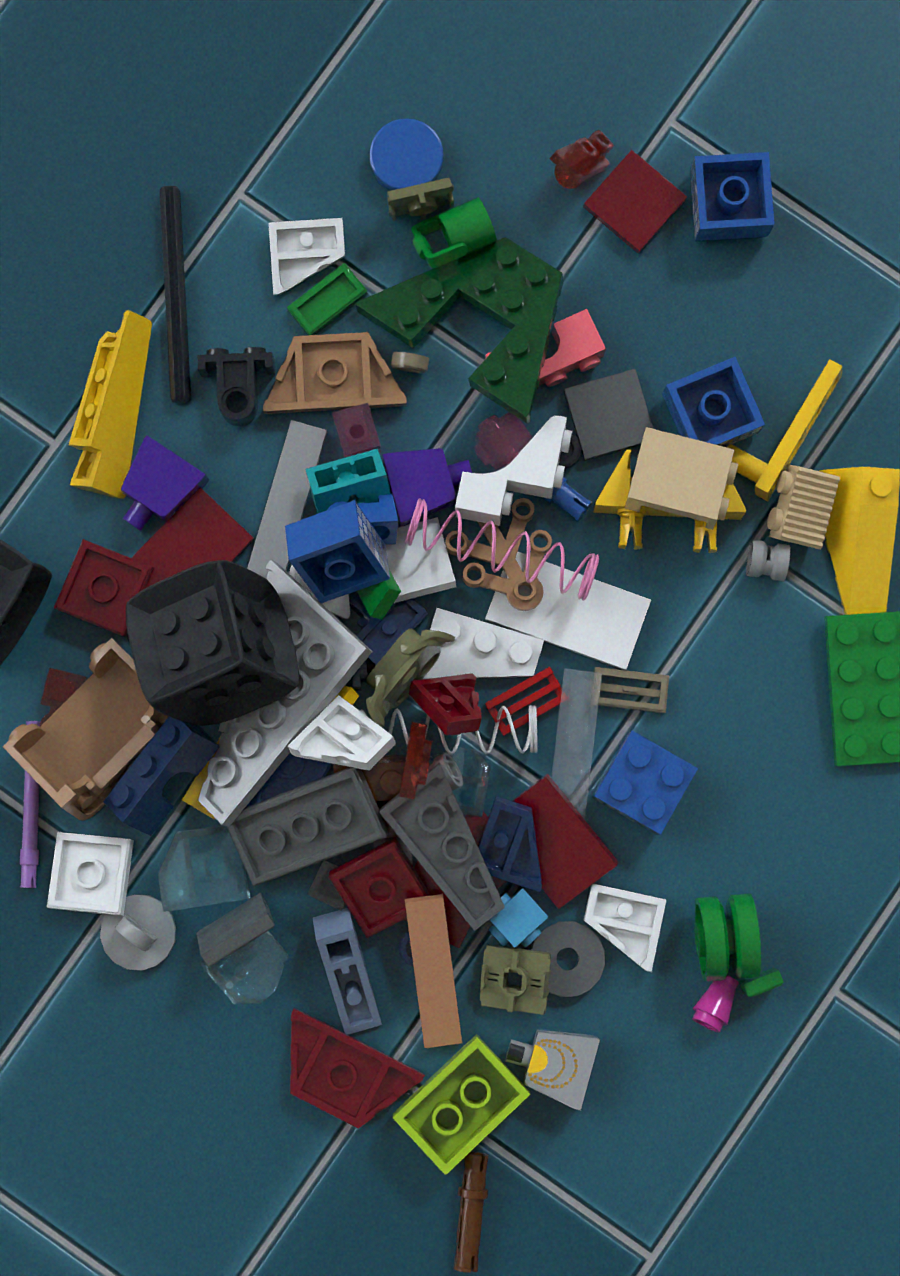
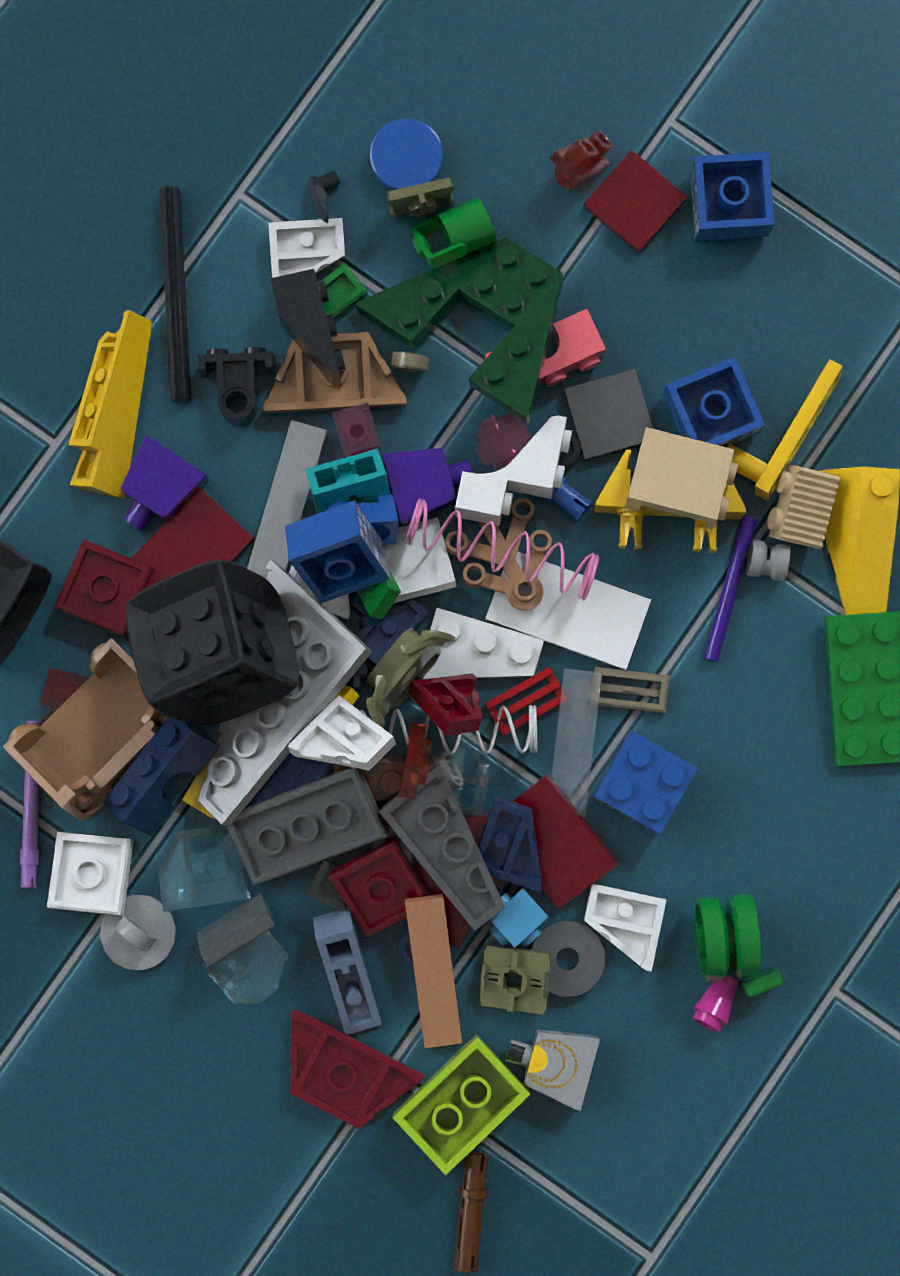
none -> black slope [270,269,346,386]
none -> black bar [308,171,340,223]
none -> dark purple bar [704,516,757,662]

